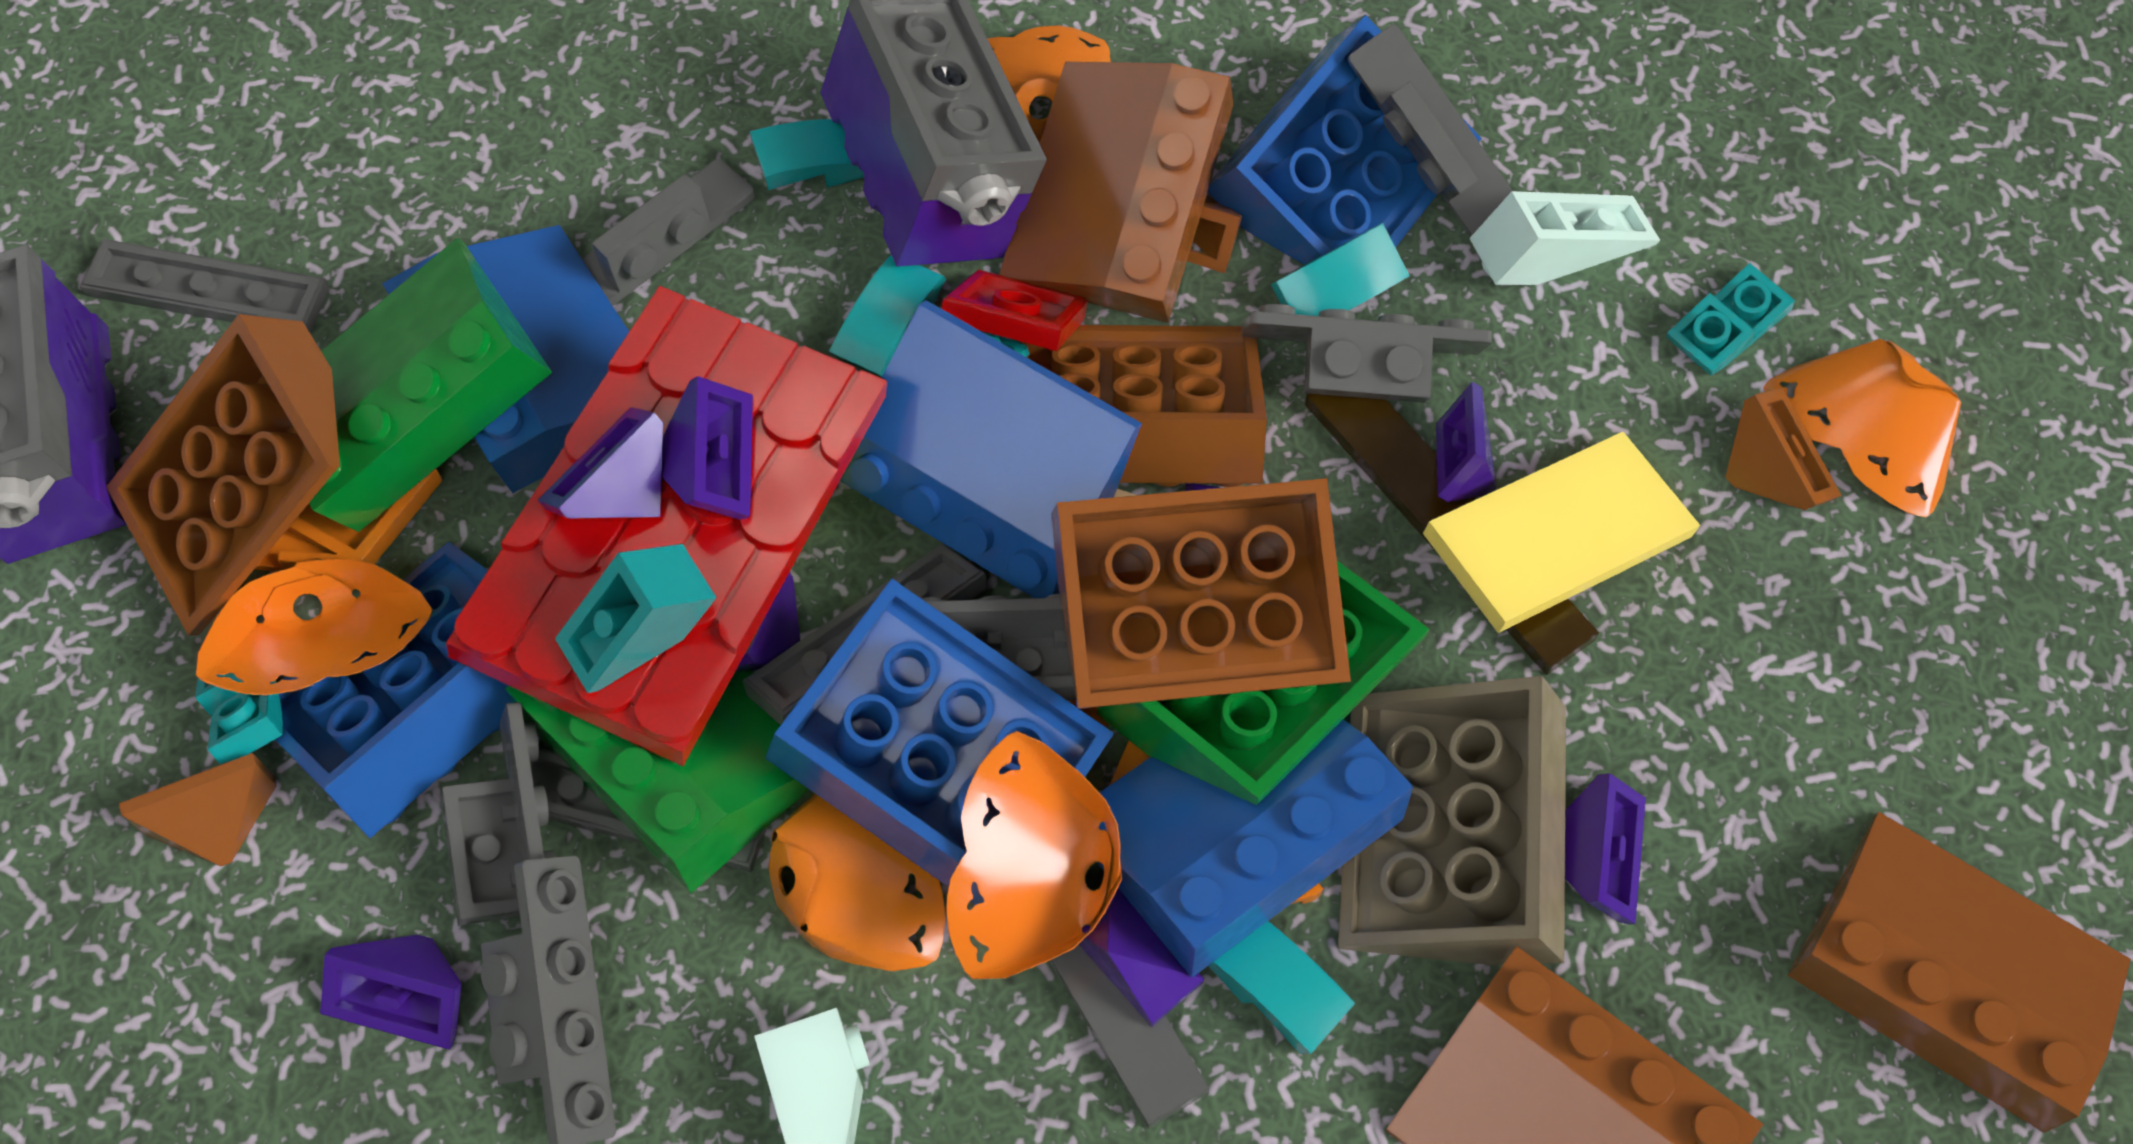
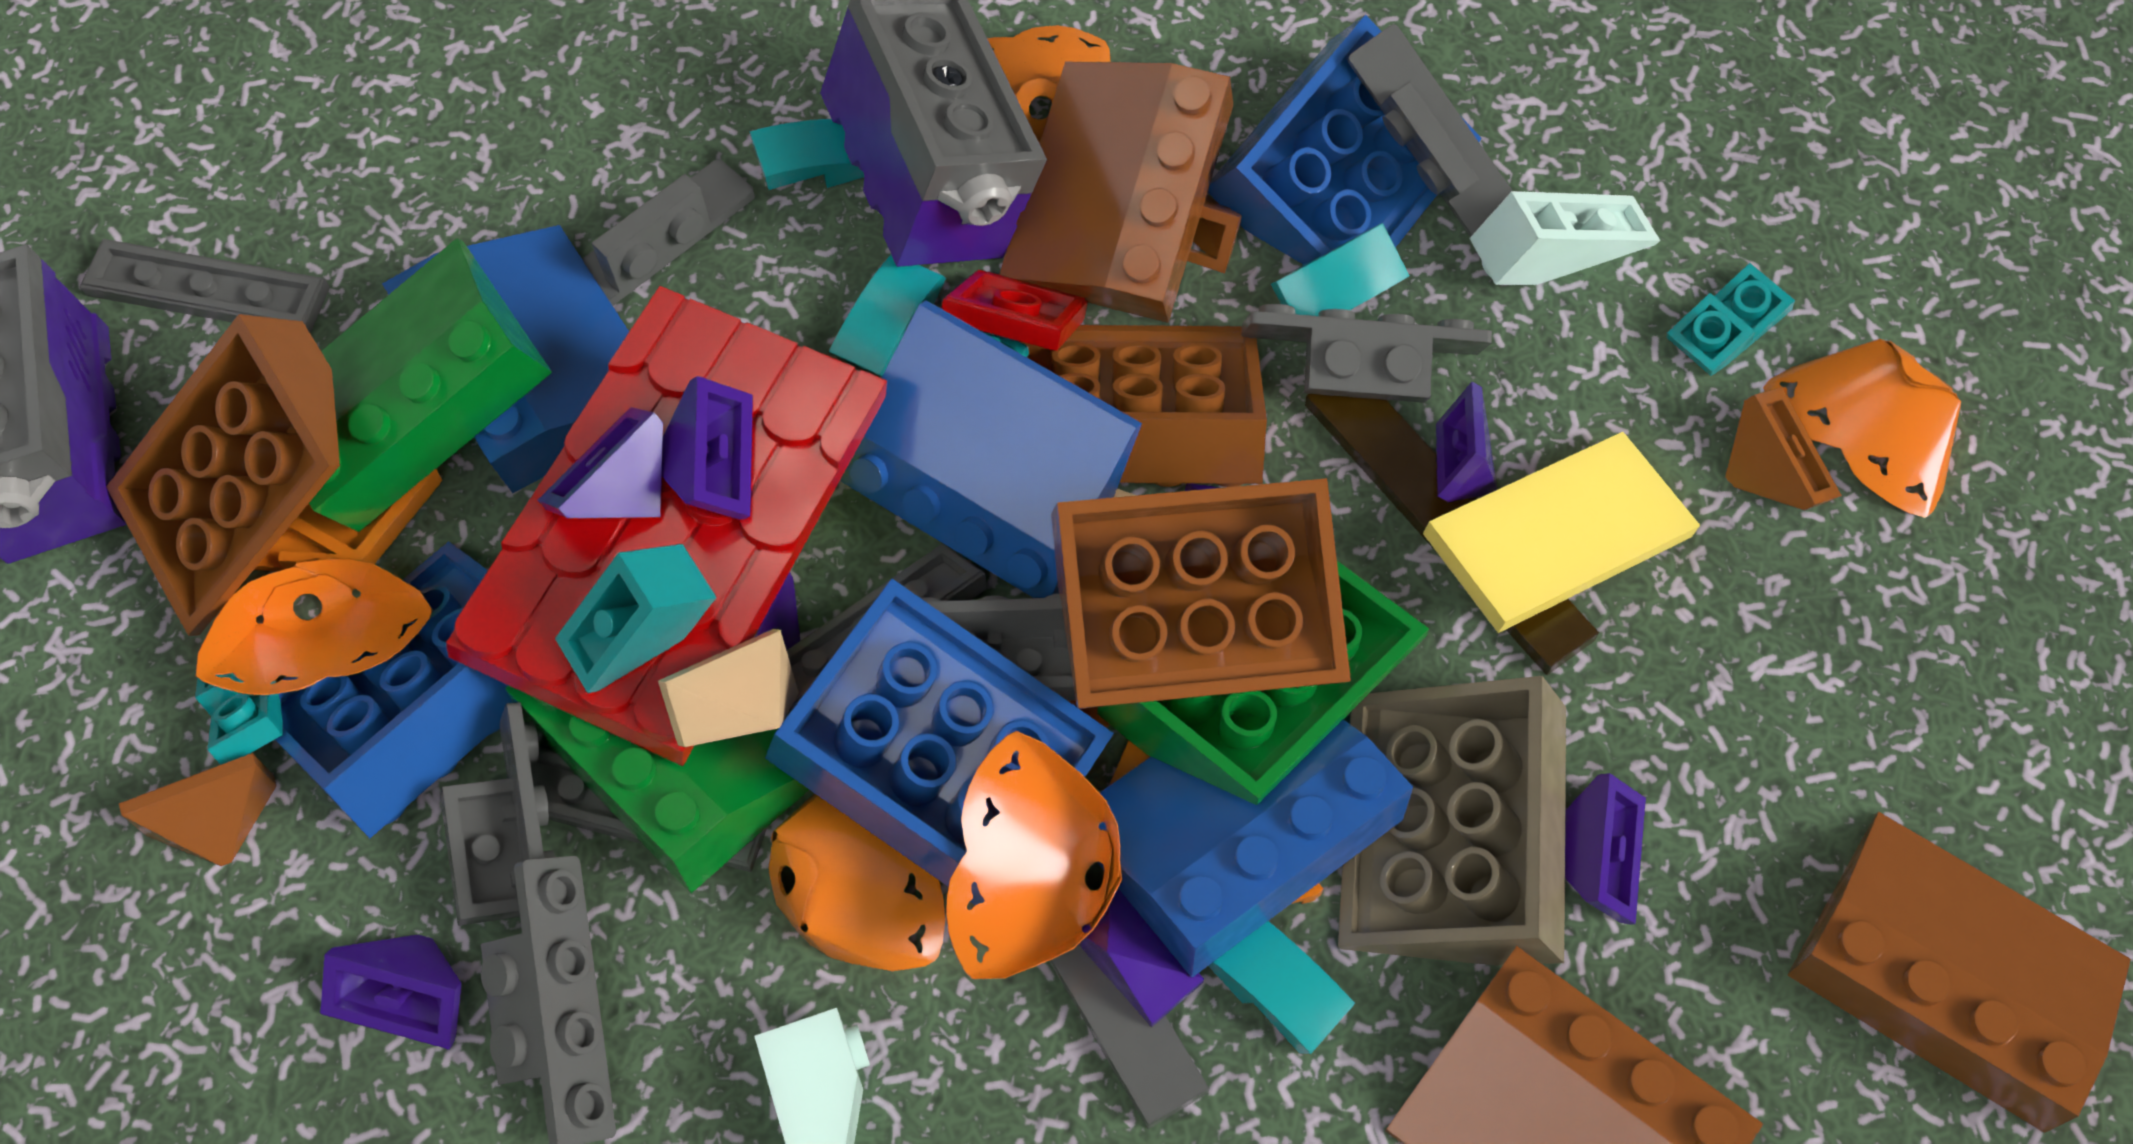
none -> tan slope [658,629,799,747]

